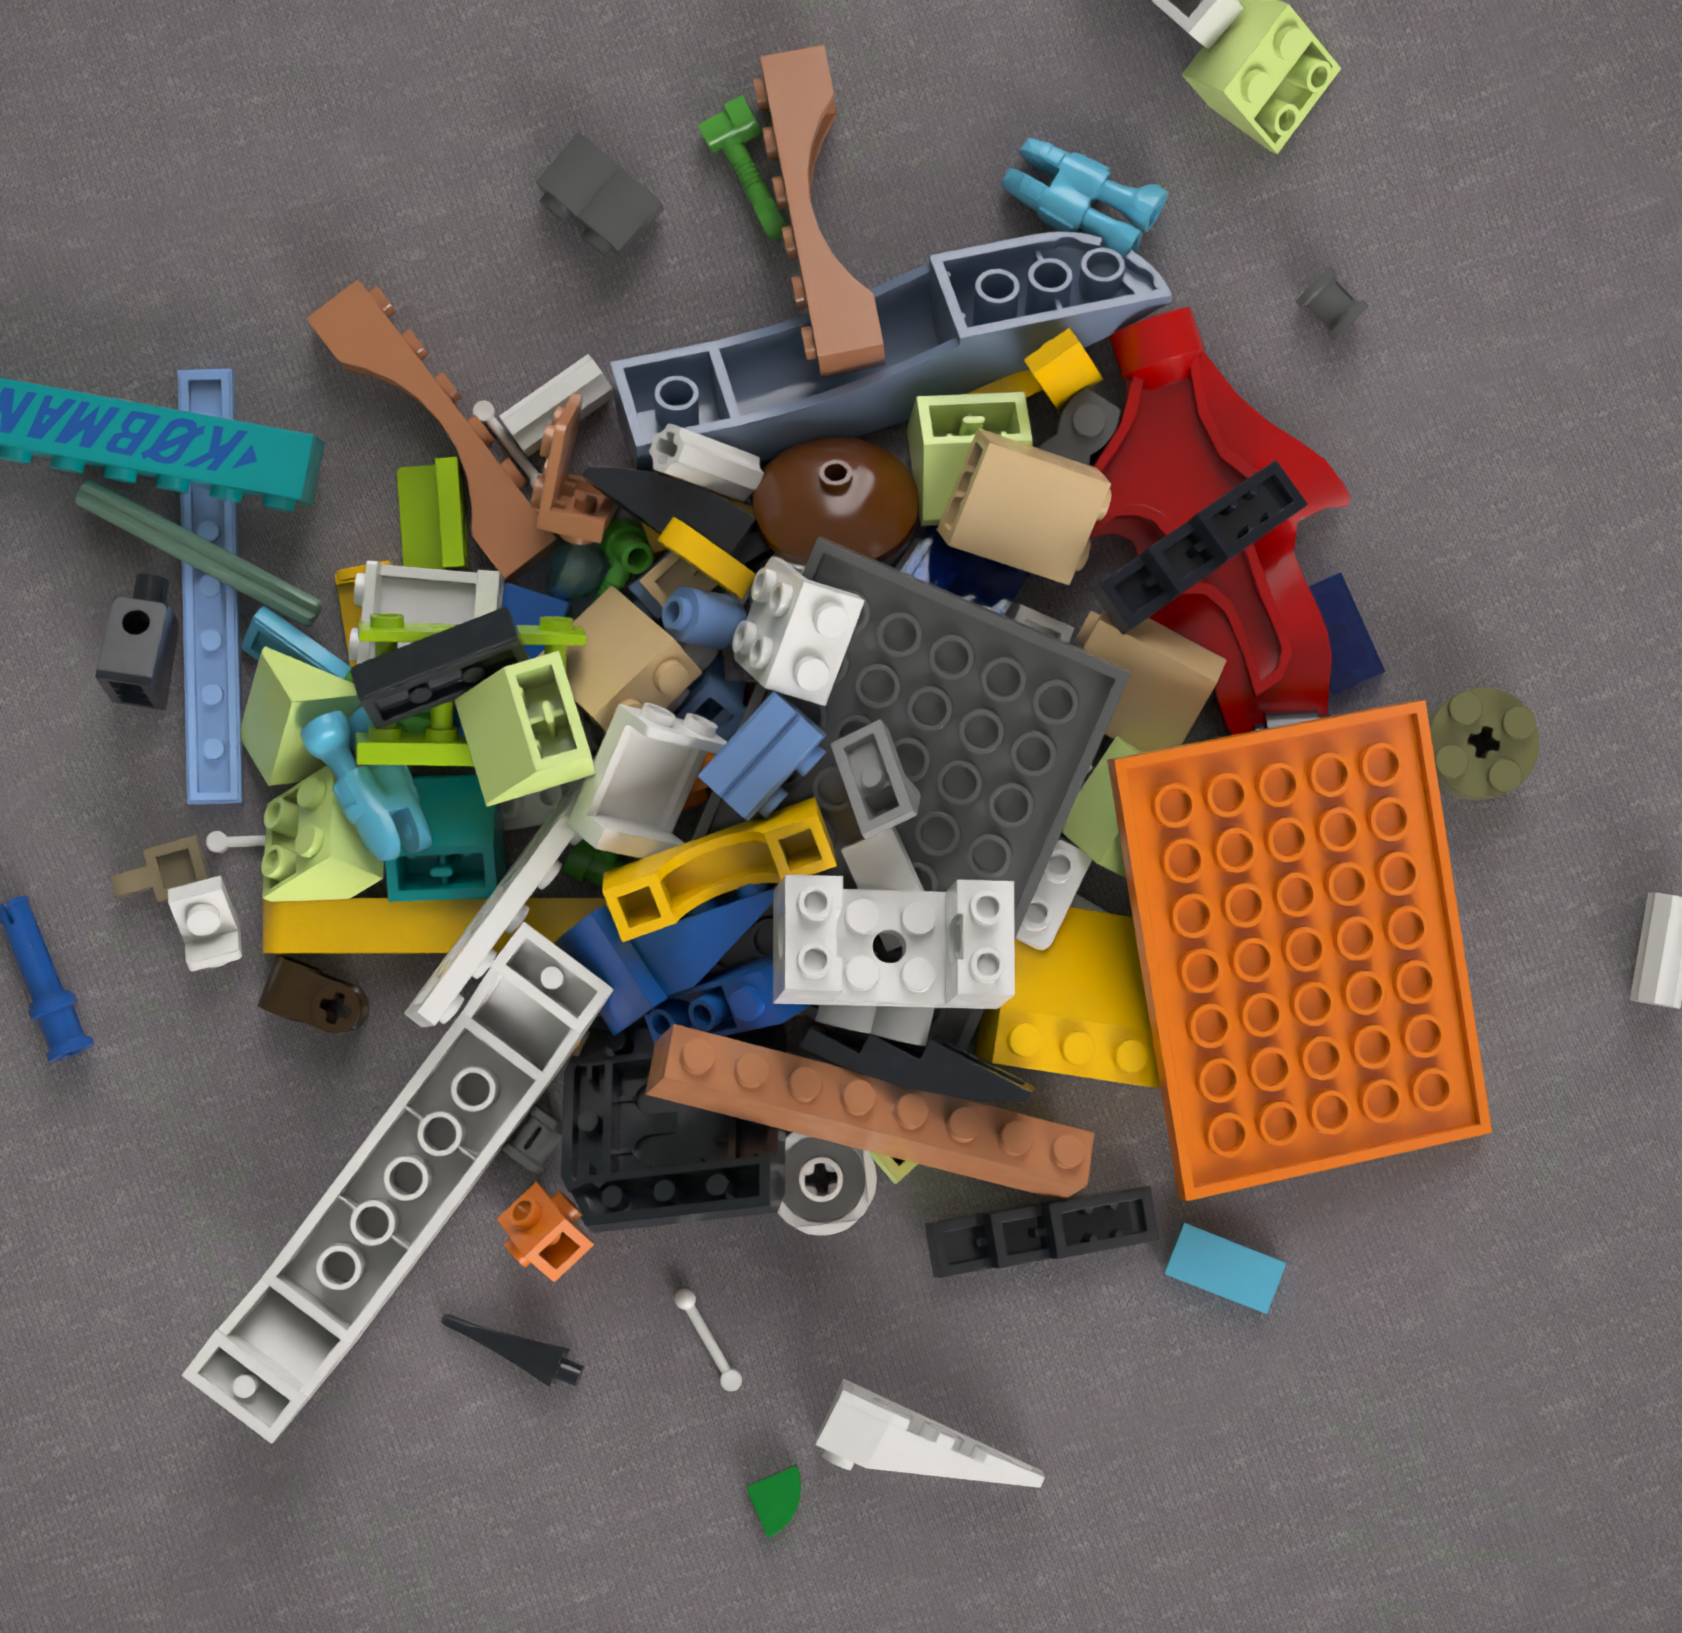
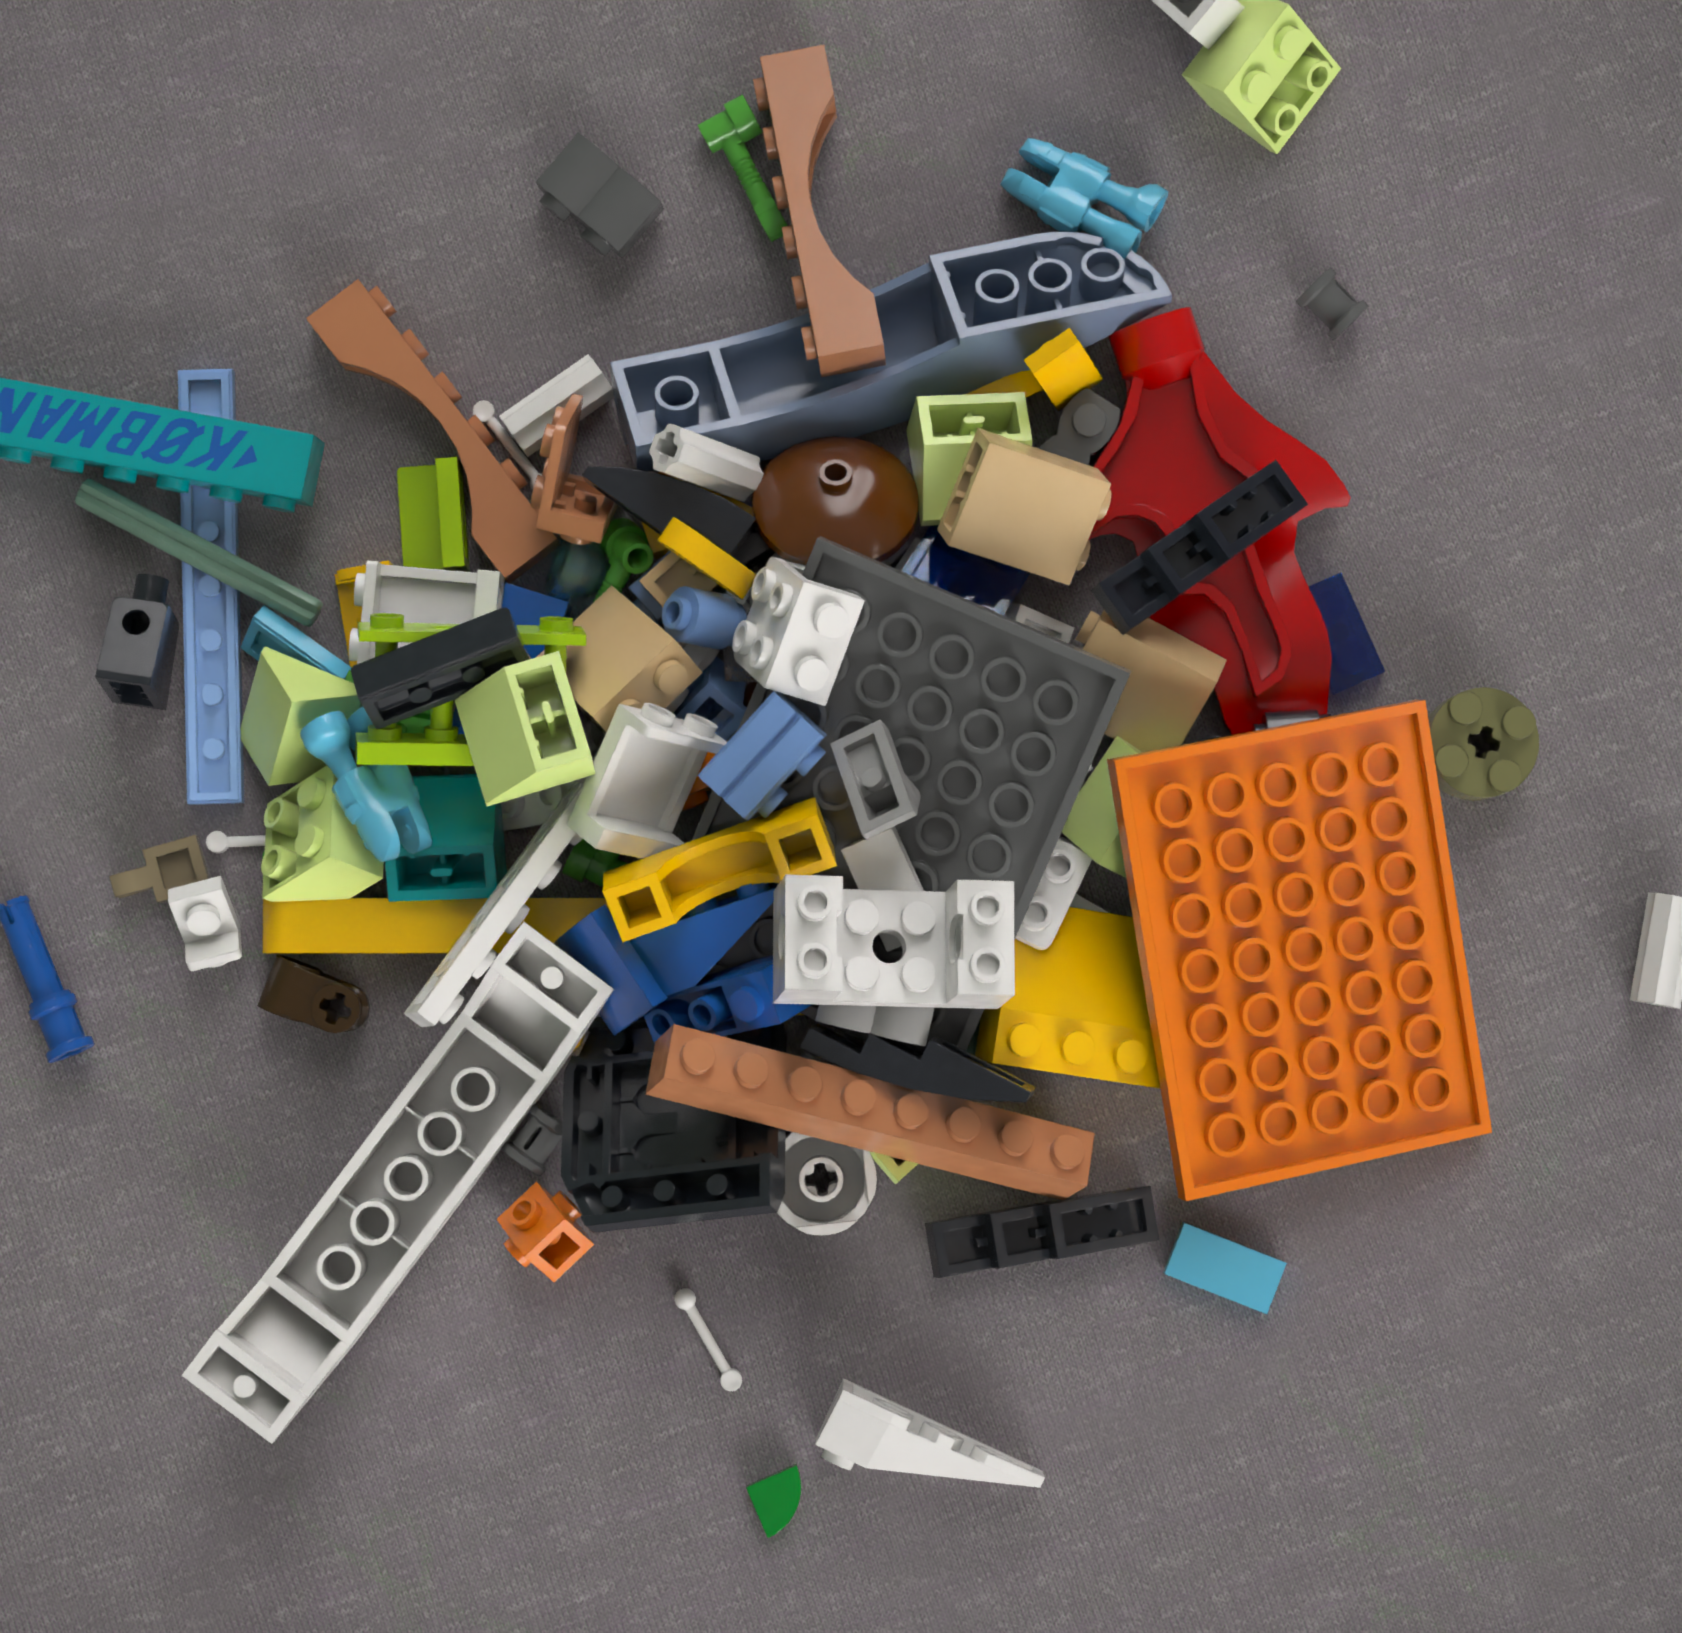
black piece [441,1314,584,1387] -> none

